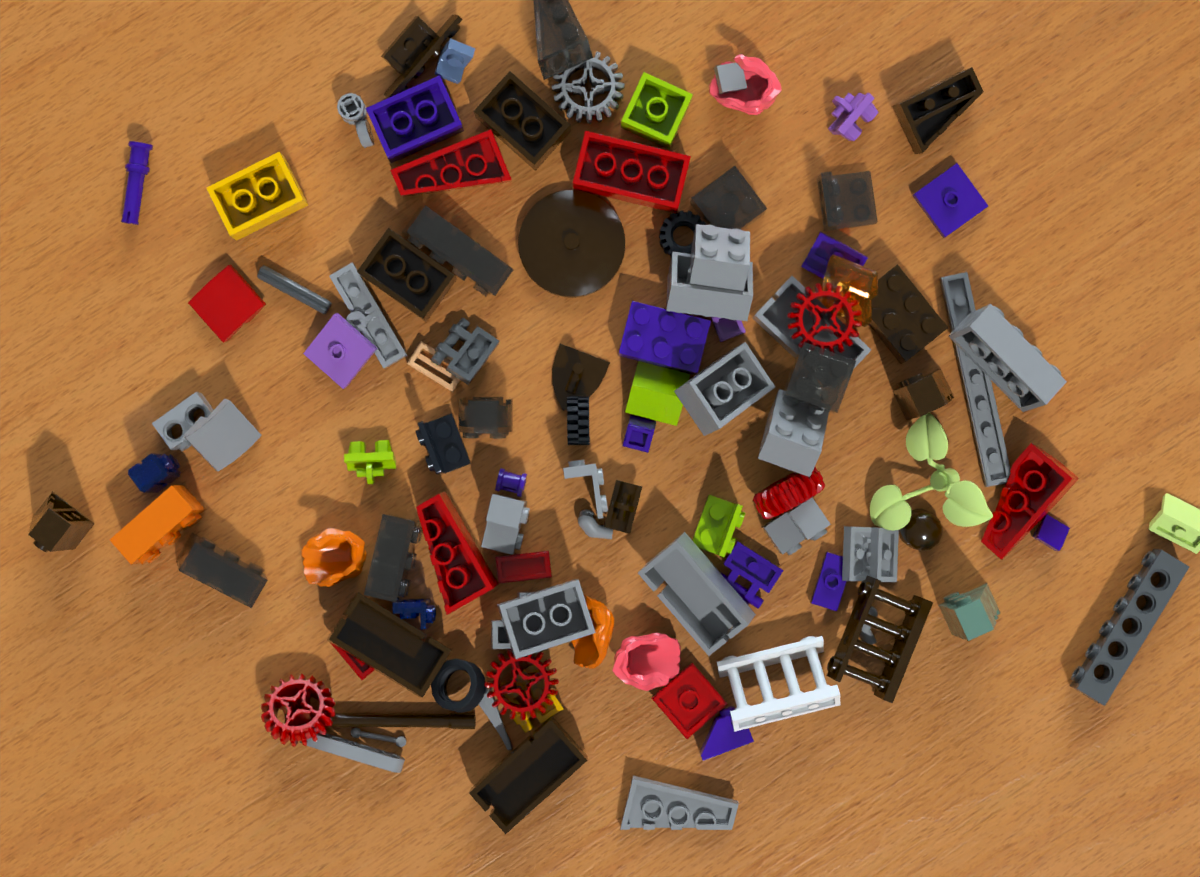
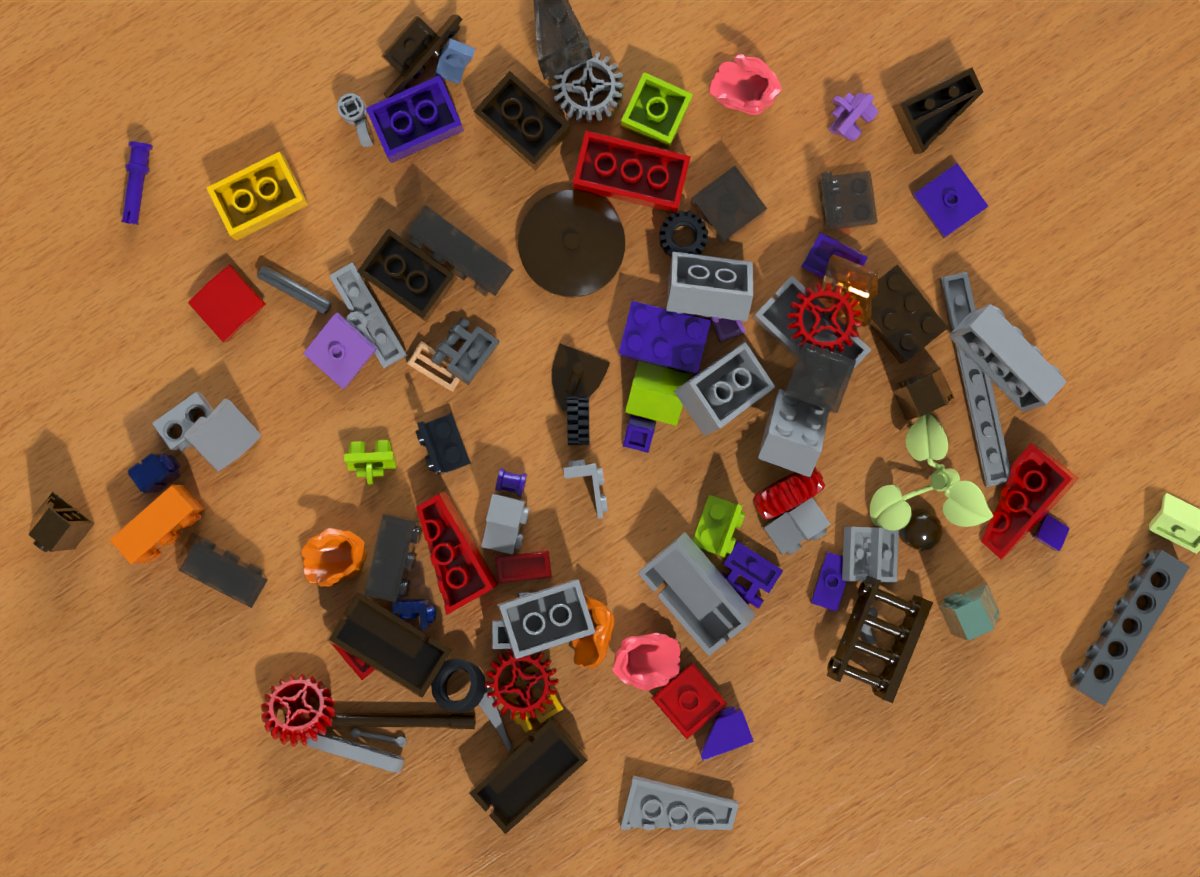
red wedge [390,129,512,197] -> none
clear smoke brick [459,397,513,439] -> none
light grey arm [578,509,613,539] -> none
dark brown hips [604,480,642,534] -> none
light grey brick [689,224,750,291] -> none
light grey tile [714,63,747,94] -> none
white fence [717,636,840,732] -> none

